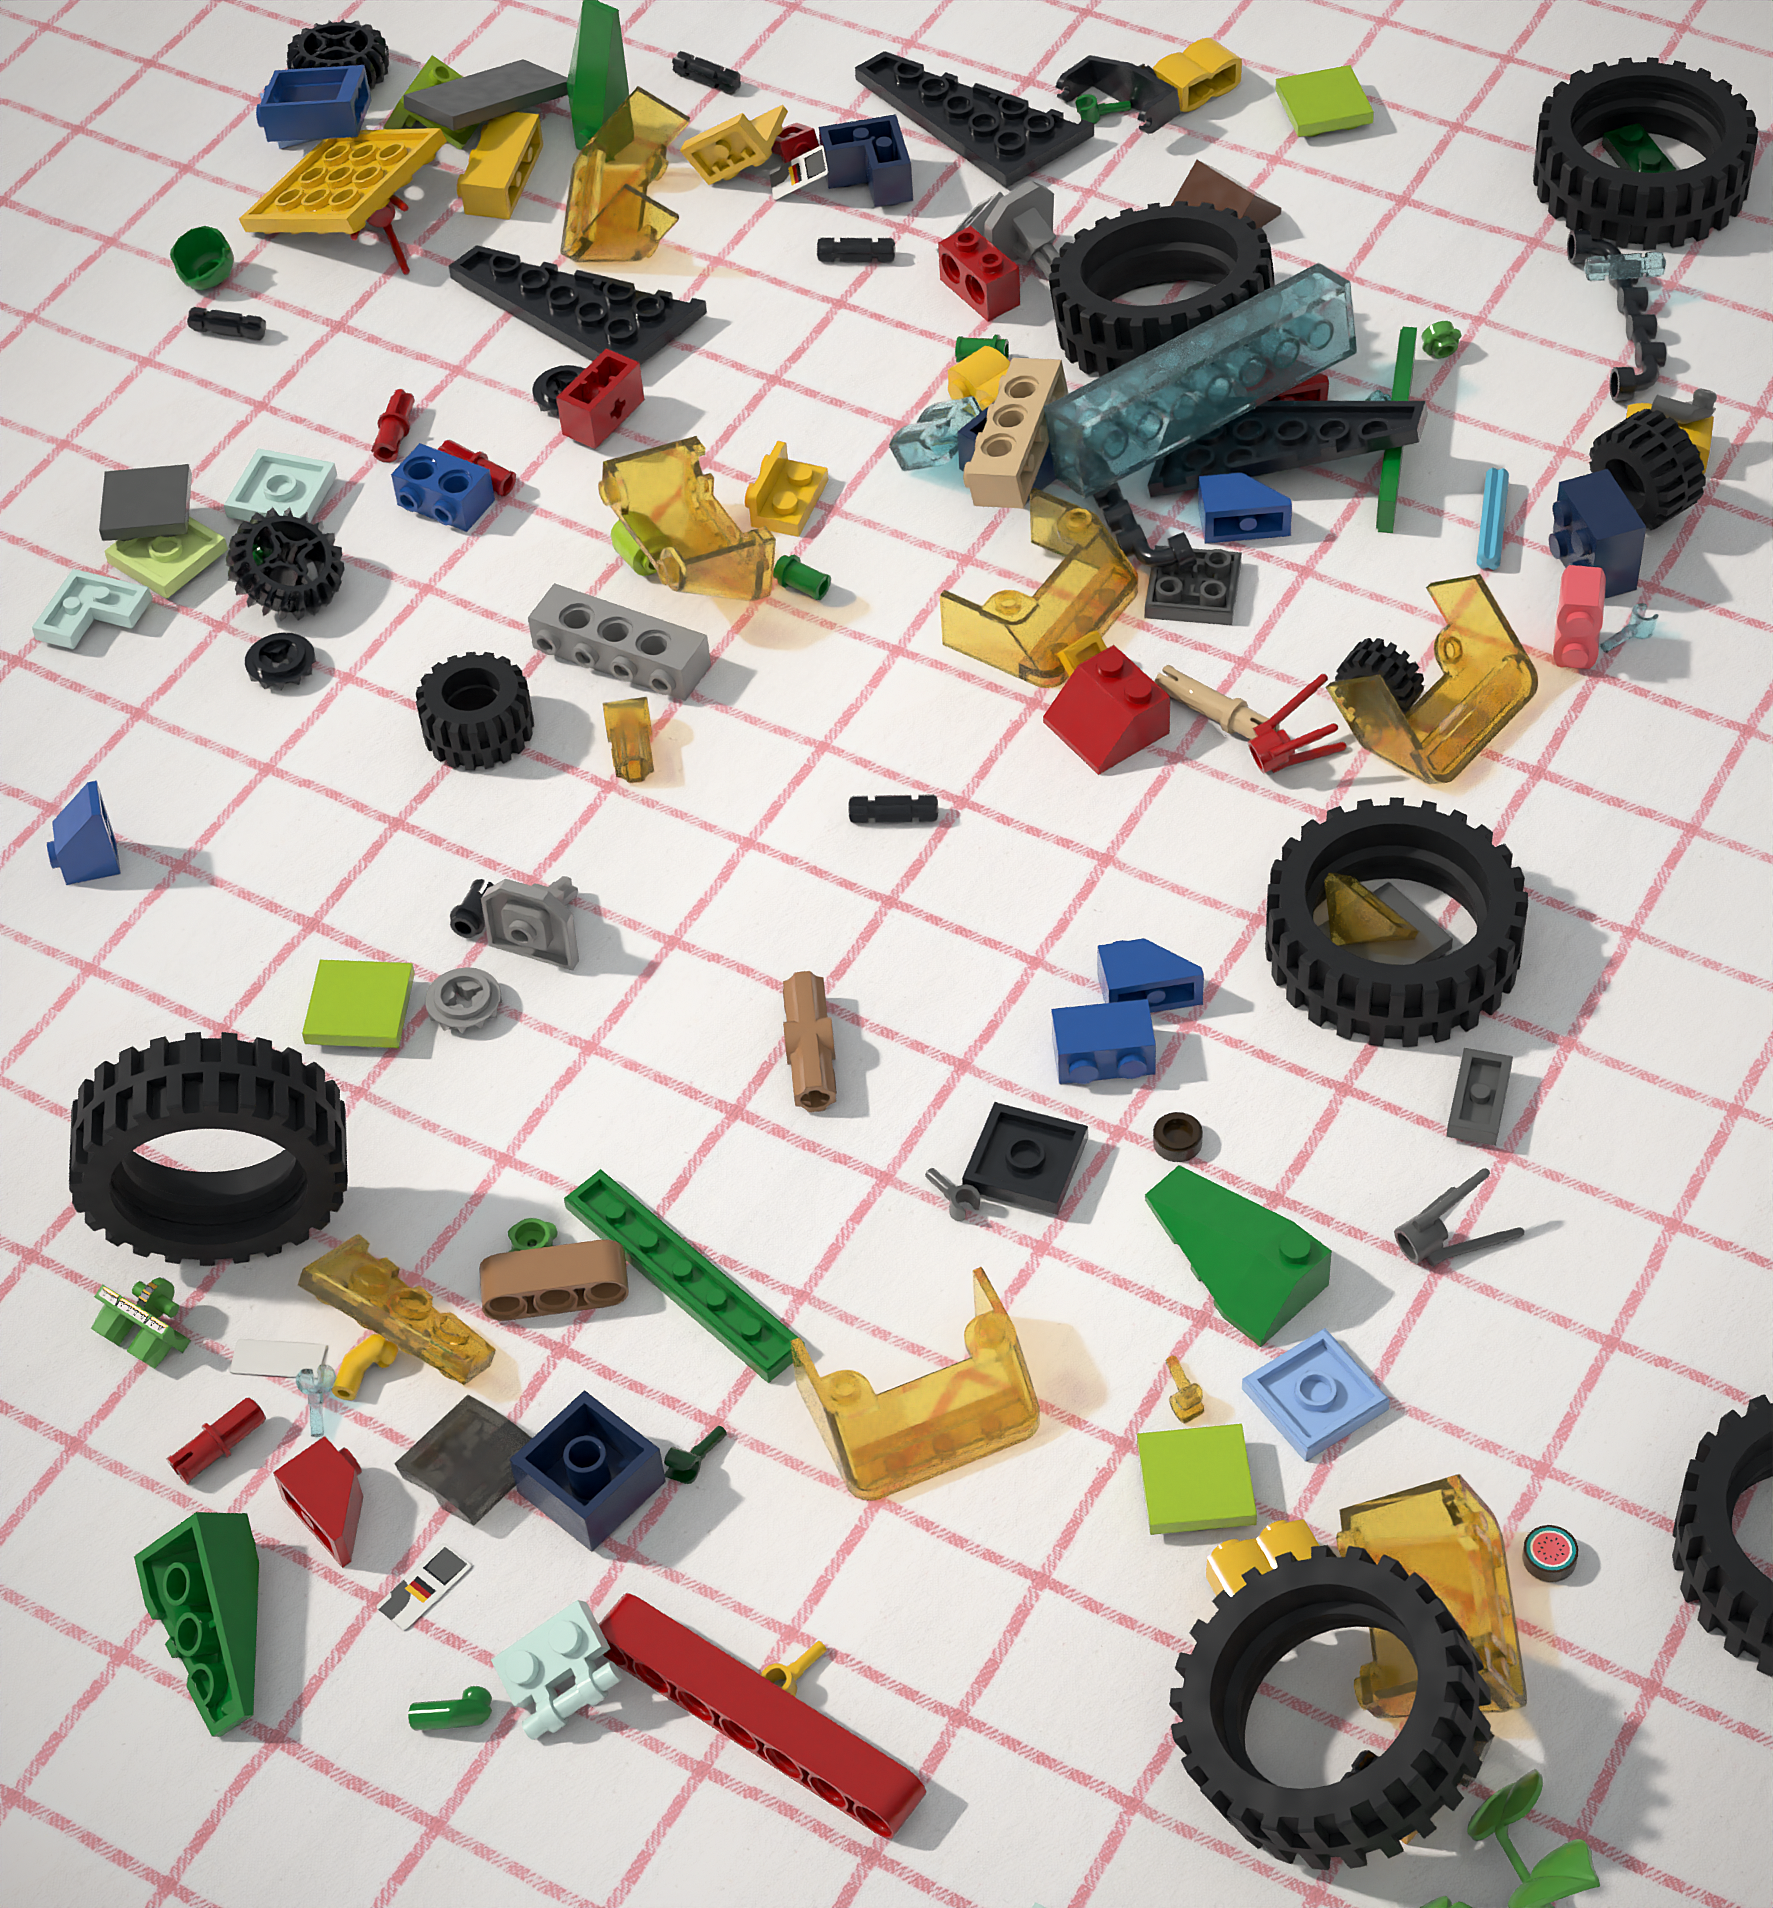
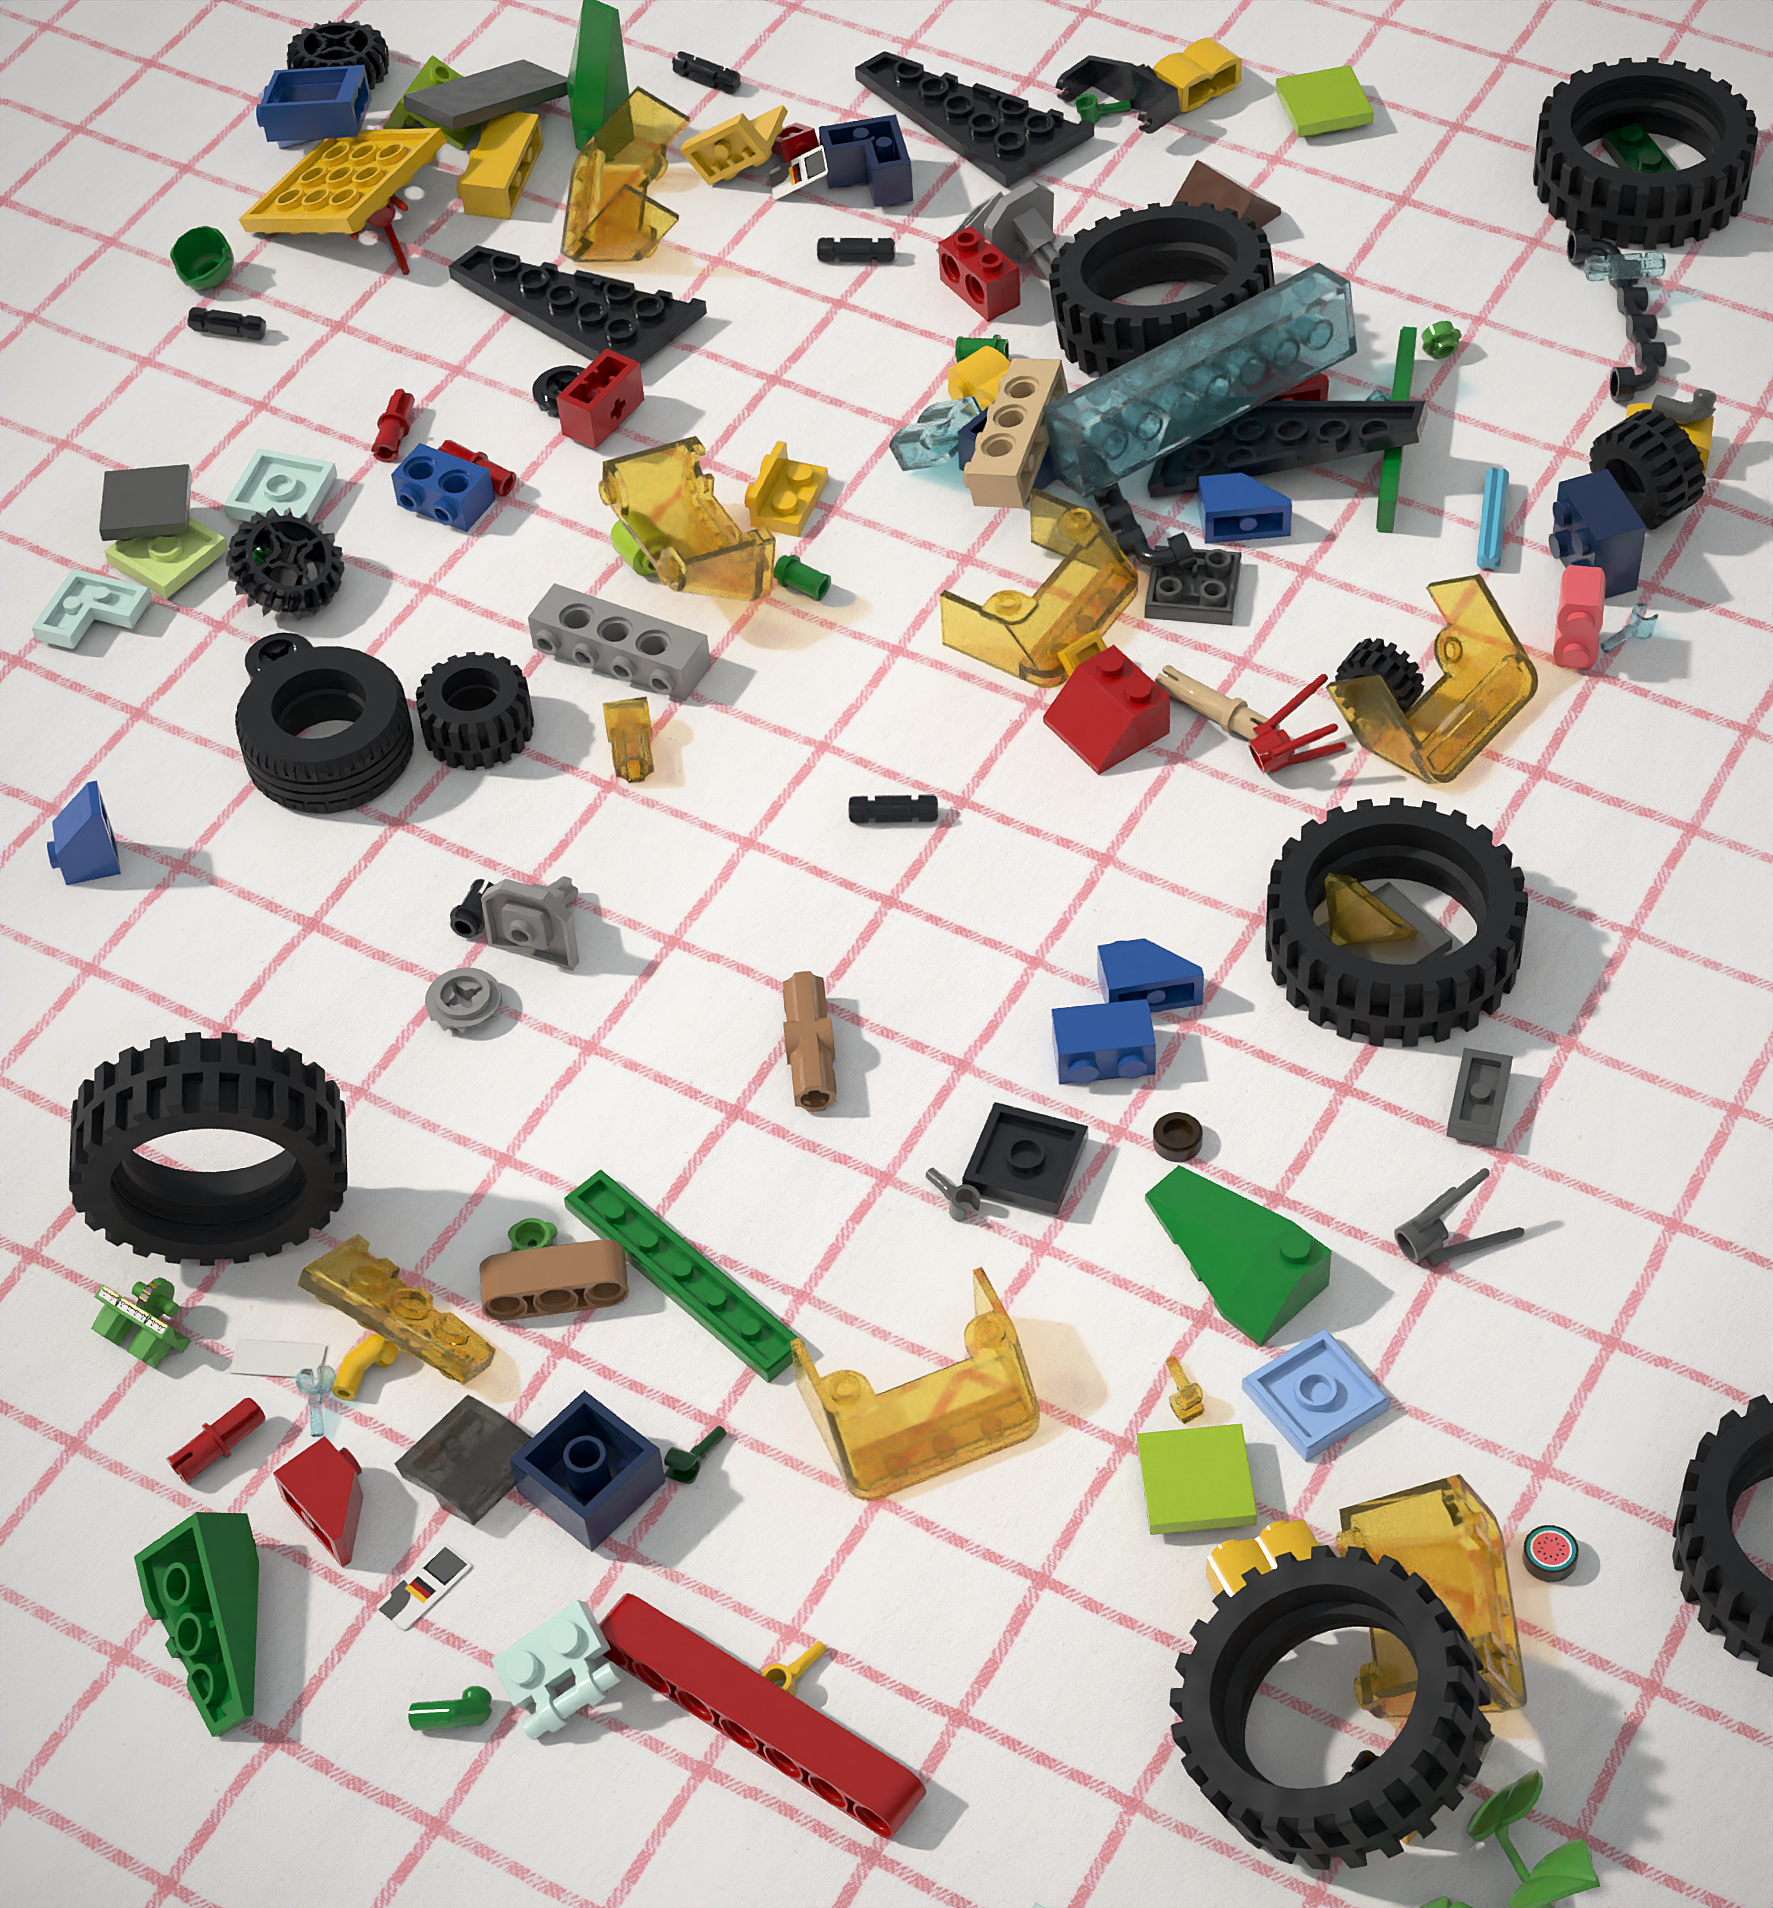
lime tile [302,959,415,1048] -> none
none -> black tyre [235,646,414,813]

